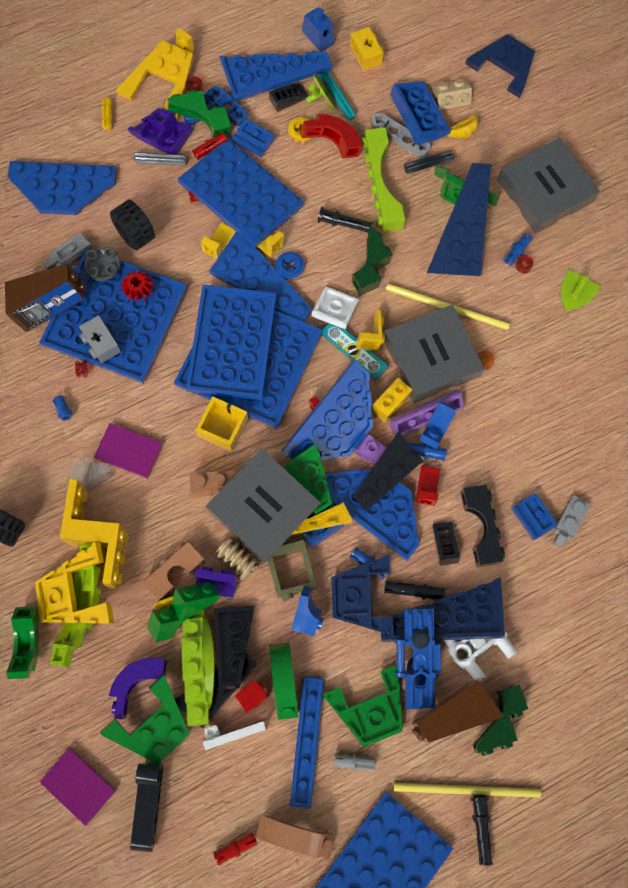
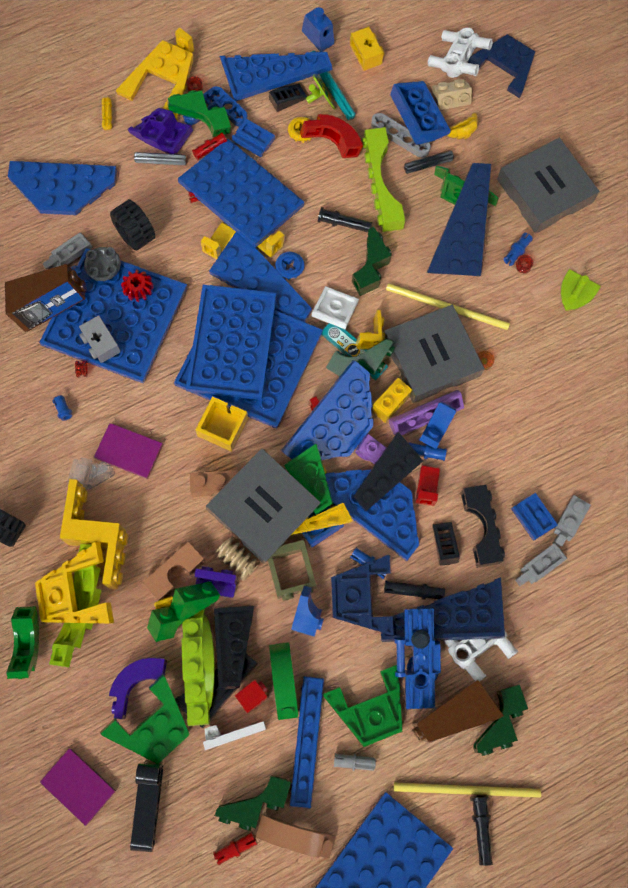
none -> dark green arch [214,775,291,831]
none -> dark green arch [326,339,396,376]
none -> white piece [428,28,493,78]
none -> light grey hinge [515,543,568,586]

